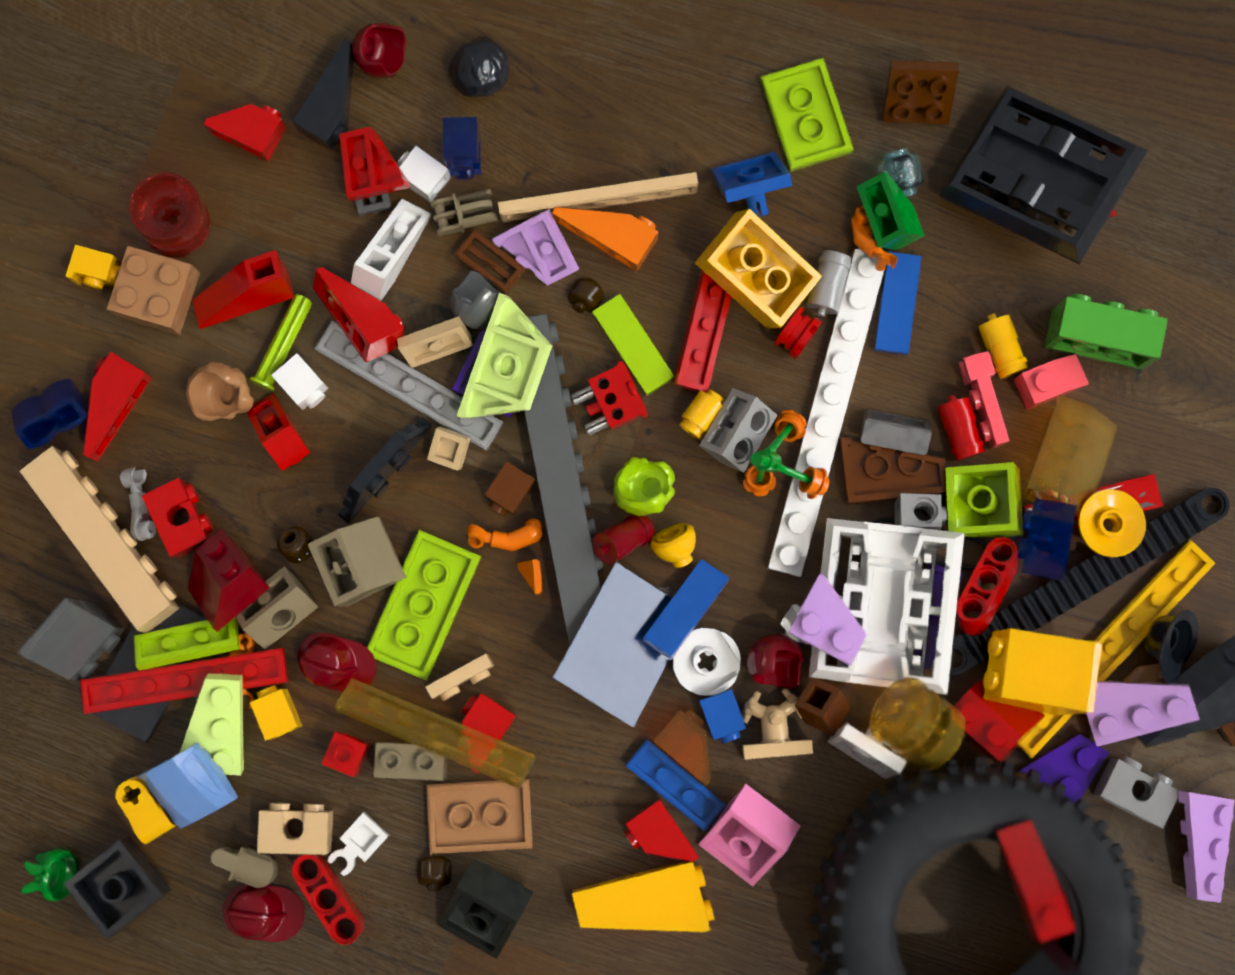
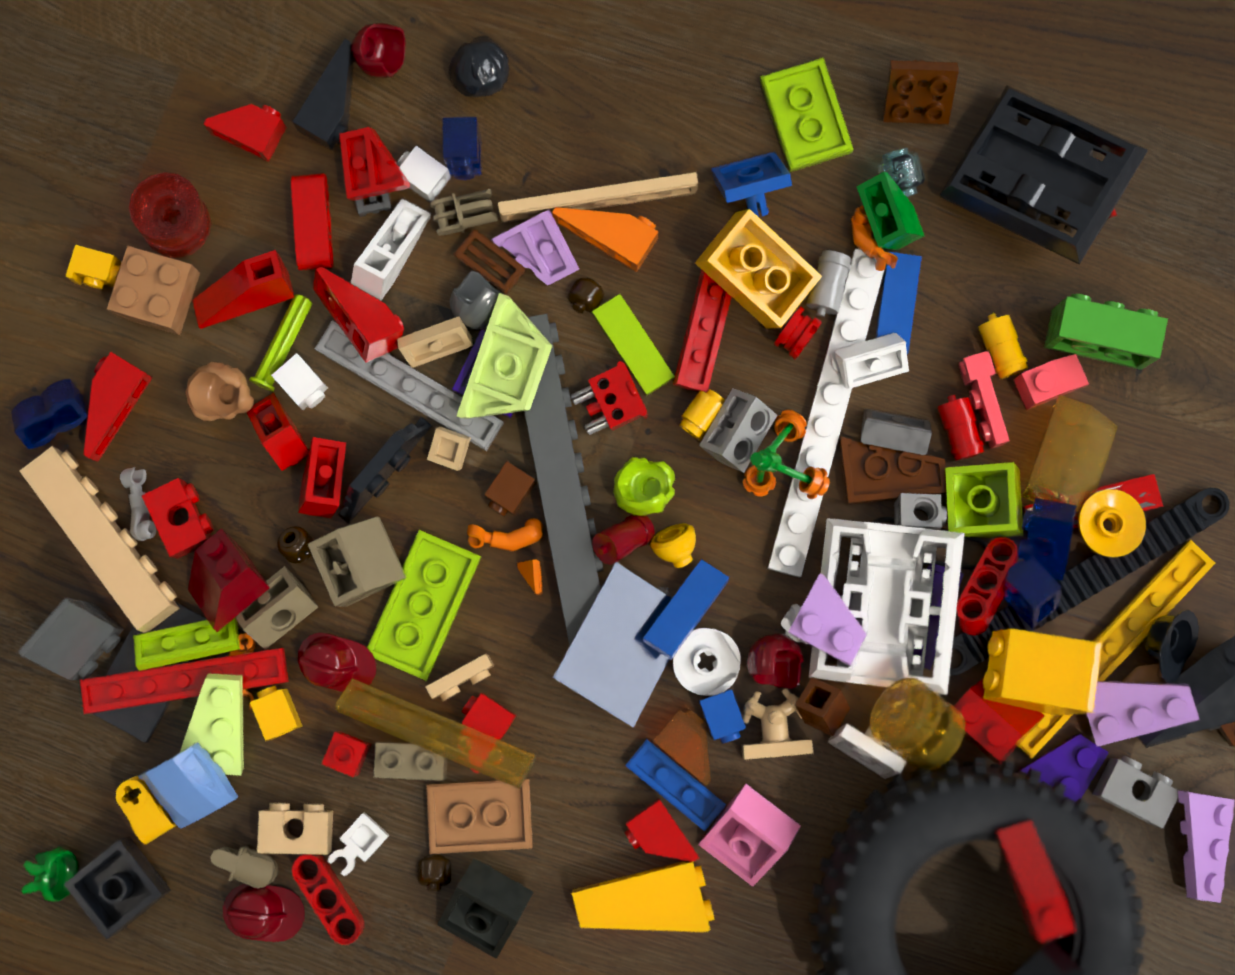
none -> red beam [291,173,334,270]
none -> red slope [298,437,346,518]
none -> white slope [835,333,909,389]
none -> clear blue brick [1005,557,1062,629]

